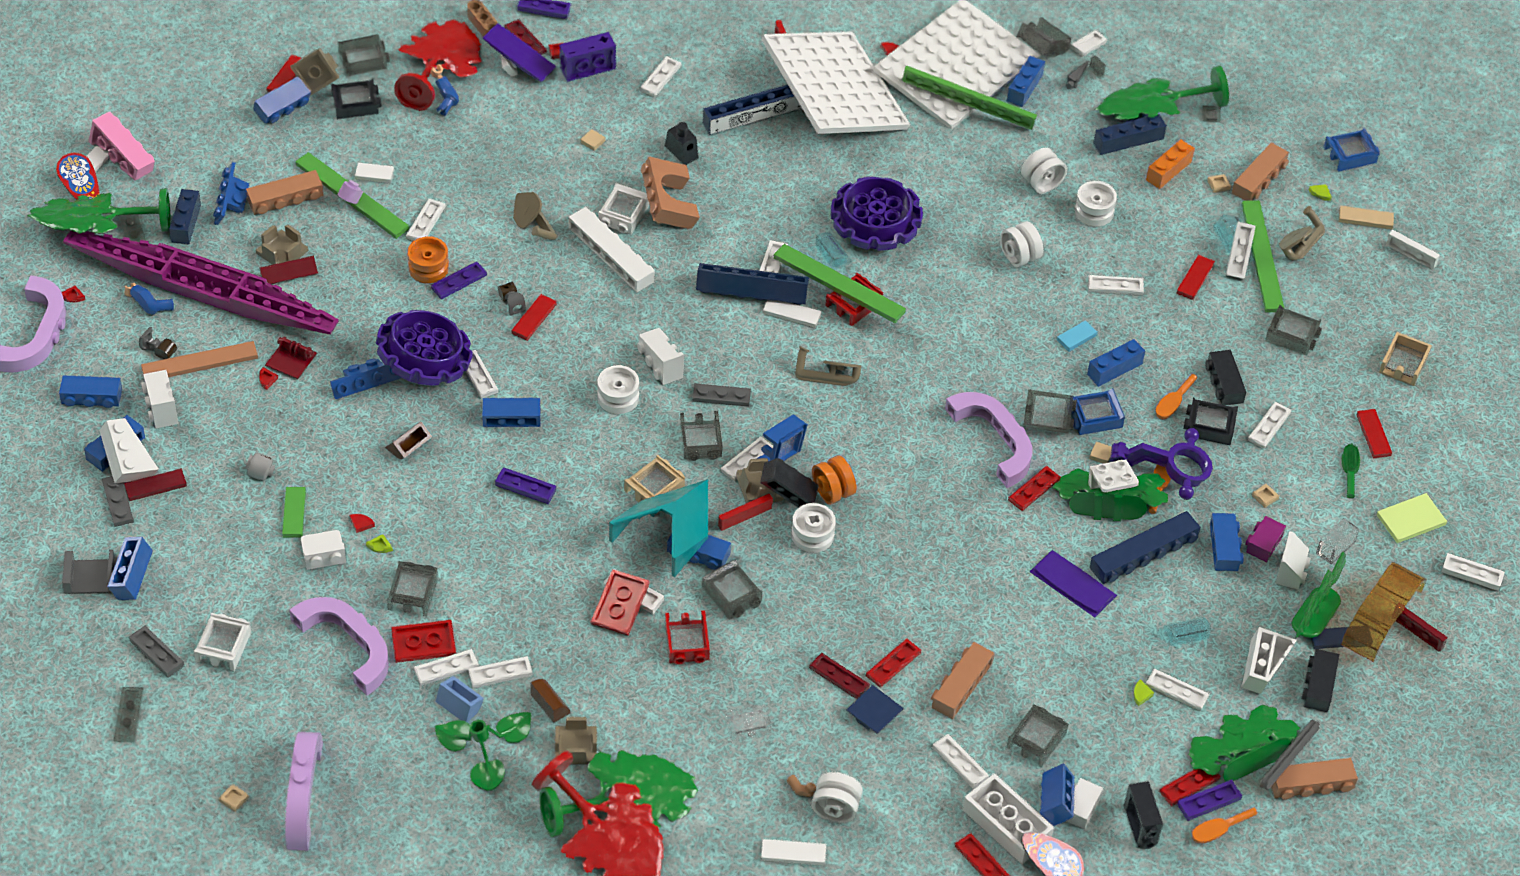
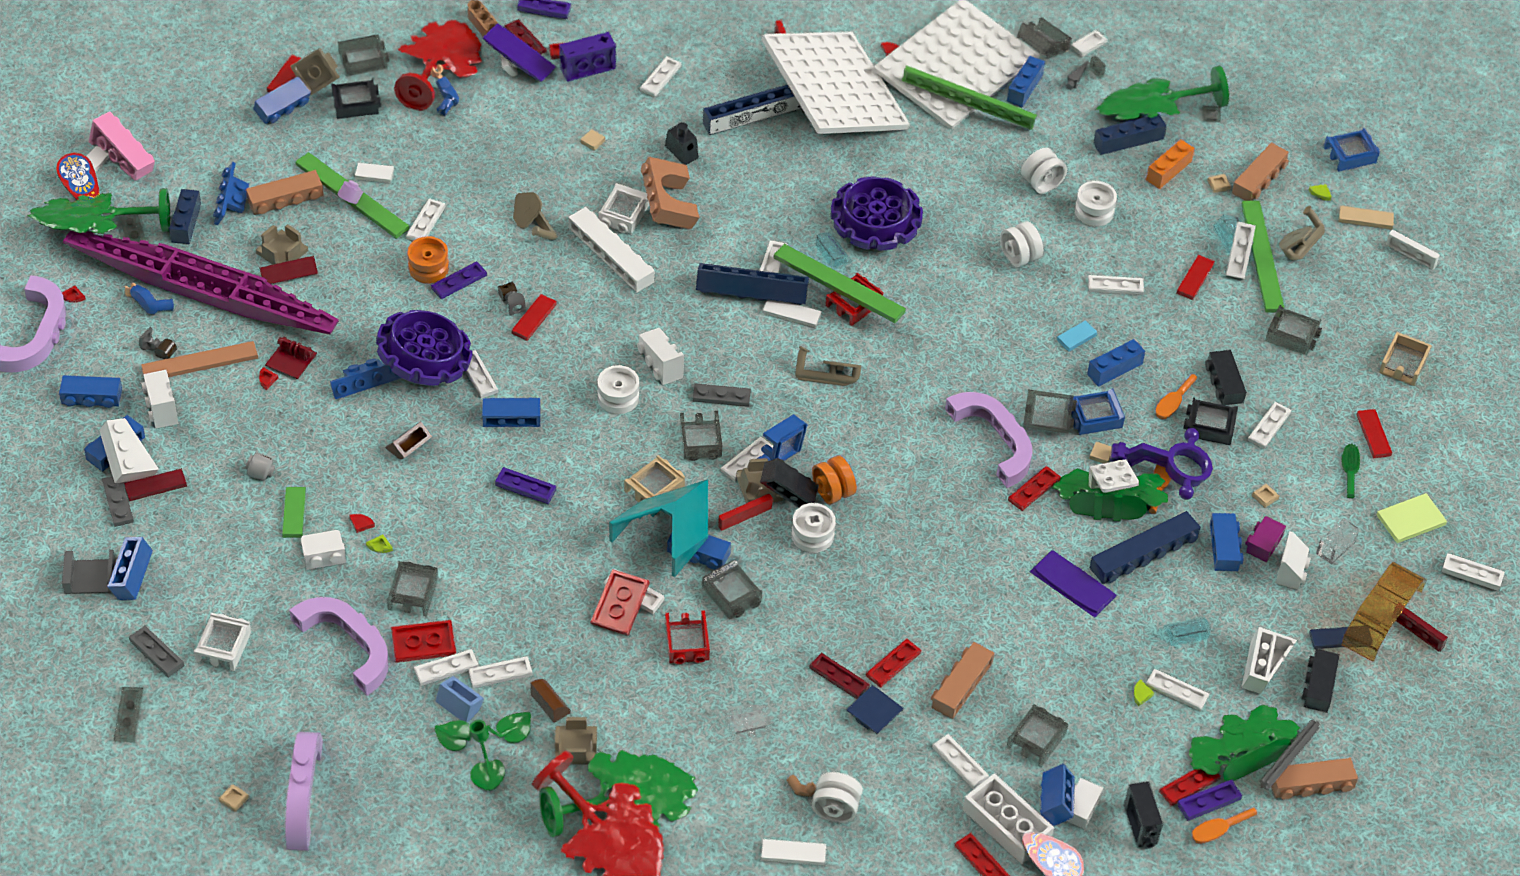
green plant [1291,552,1346,638] -> none

